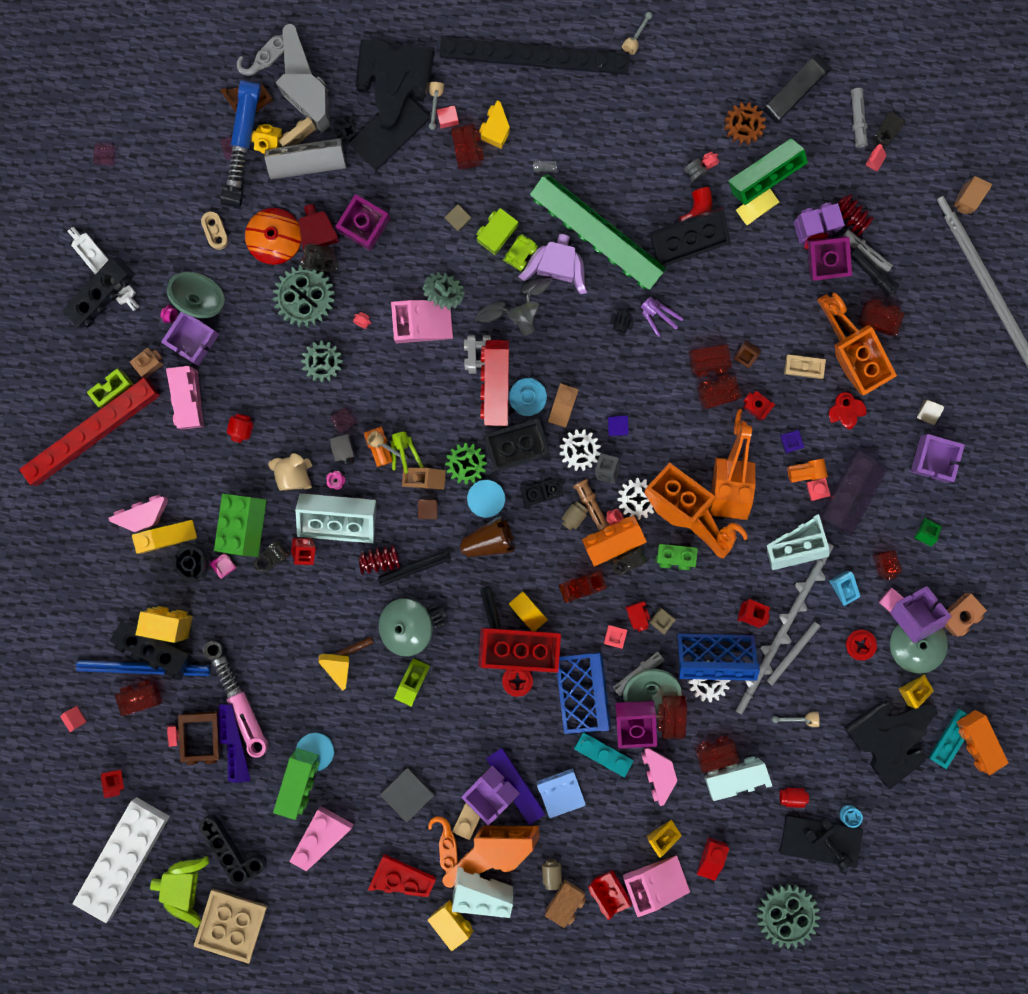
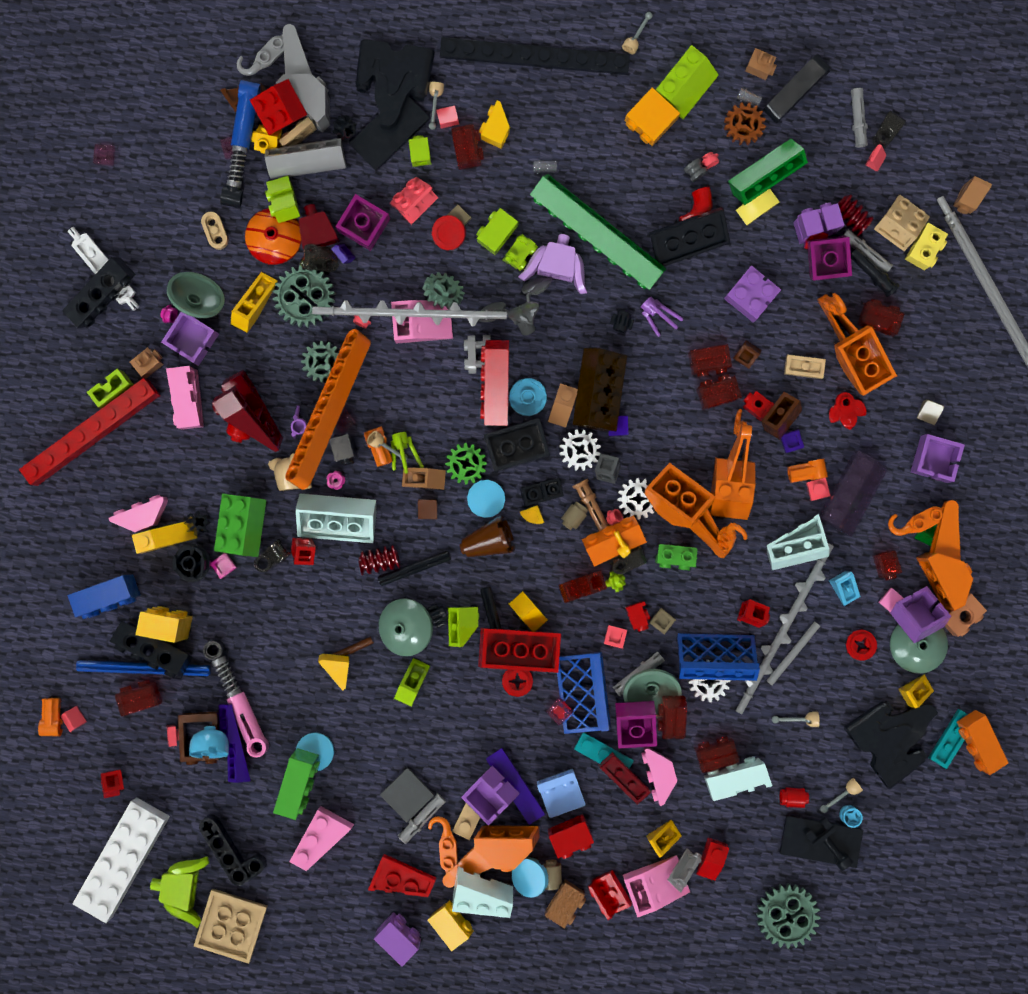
none -> orange piece [38,698,63,736]
none -> blue brick [67,574,141,619]
none -> black gear [184,511,210,536]
none -> medium azure cylinder [189,726,229,759]
none -> dark red wedge [212,370,283,452]
none -> yellow slope [231,272,278,333]
none -> red brick [250,79,307,135]
none -> lime brick [265,176,300,223]
none -> orange beam [285,329,371,490]
none -> medium lavender plant [291,406,308,439]
none -> light grey plant [312,300,507,326]
none -> dark purple tile [331,244,355,264]
none -> medium lavender piece [374,912,421,966]
none -> coral bracket [390,177,438,225]
none -> light grey pin [397,793,446,844]
none -> lime brick [408,136,431,167]
none -> red piece [432,215,466,250]
none -> lime slope [448,607,479,647]
none -> medium azure tile [512,857,548,898]
none -> yellow tile [520,505,544,524]
none -> clear pink tile [546,698,574,725]
none -> red brick [548,814,594,859]
none -> dark brown brick [573,348,627,432]
none -> dark red tile [598,752,651,805]
none -> lime plant [605,570,626,592]
none -> yellow hand [614,531,630,558]
none -> light orange brick [625,87,680,146]
none -> lime slope [656,45,719,119]
none -> light grey hinge [667,848,702,892]
none -> medium lavender piece [724,265,781,323]
none -> clear pin [737,87,762,106]
none -> medium nougat brick [745,48,777,80]
none -> reddish brown brick [761,392,802,440]
none -> hinge [820,778,863,813]
none -> tan bracket [874,195,930,251]
none -> orange slope [888,500,973,611]
none -> light yellow brick [905,223,948,270]

